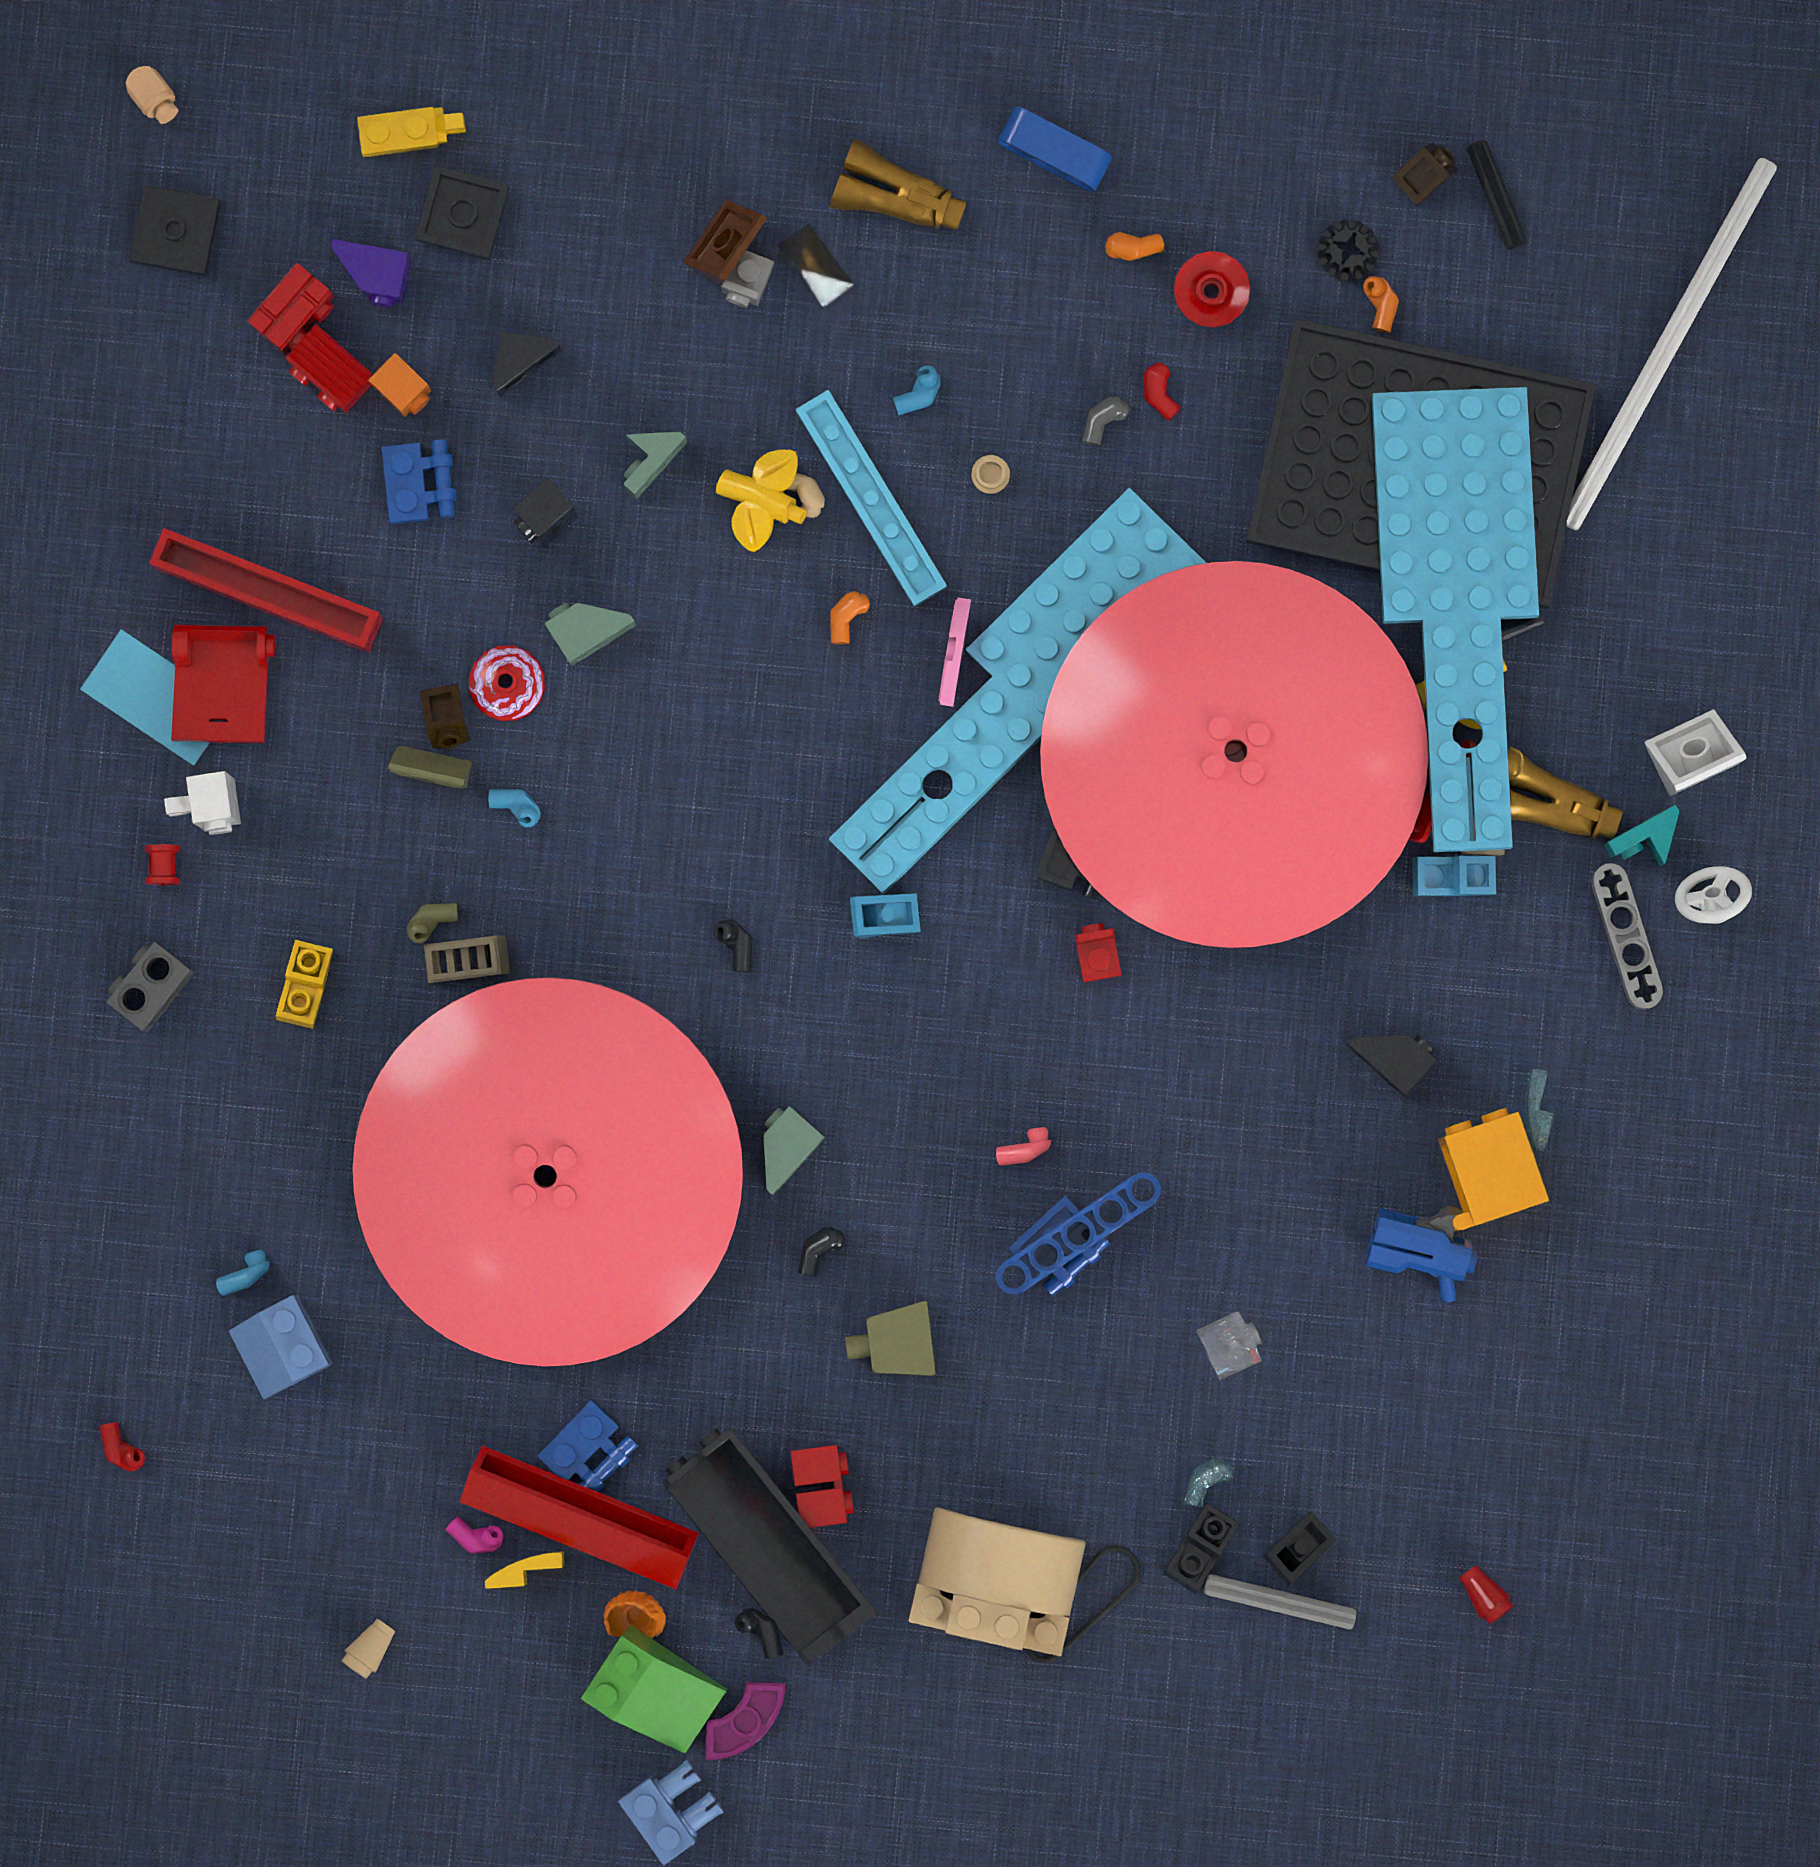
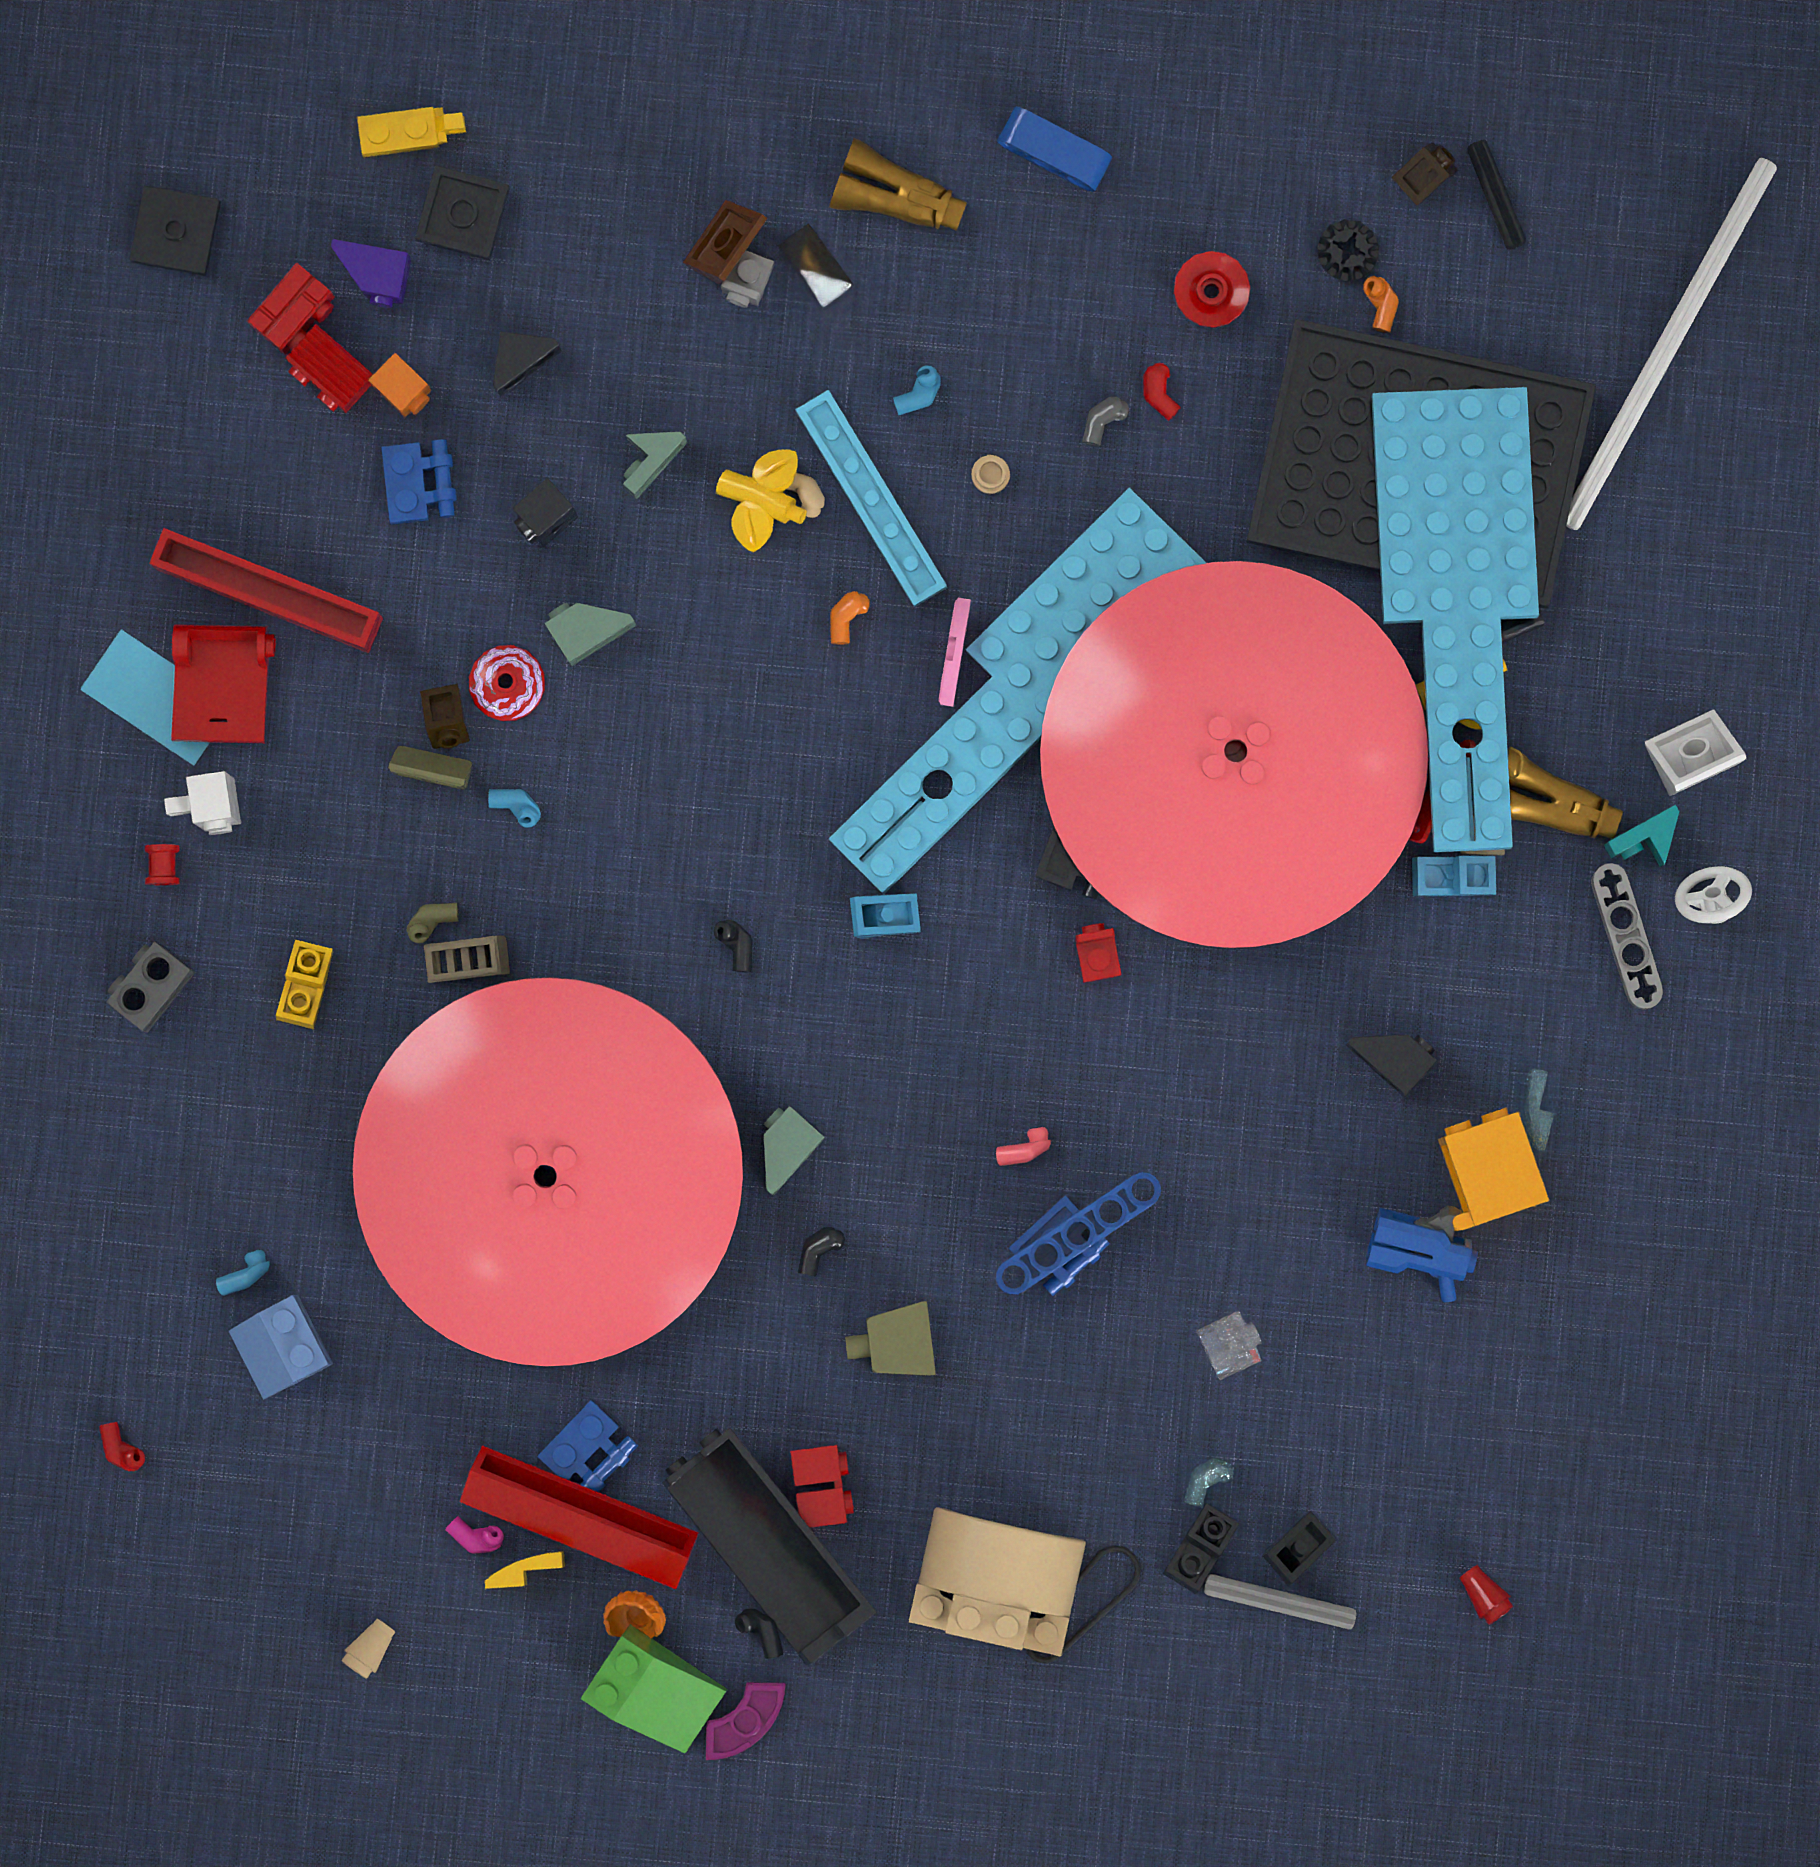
light nougat arm [126,66,178,124] -> none
medium blue brick [618,1759,724,1866] -> none
orange arm [1105,232,1164,261] -> none

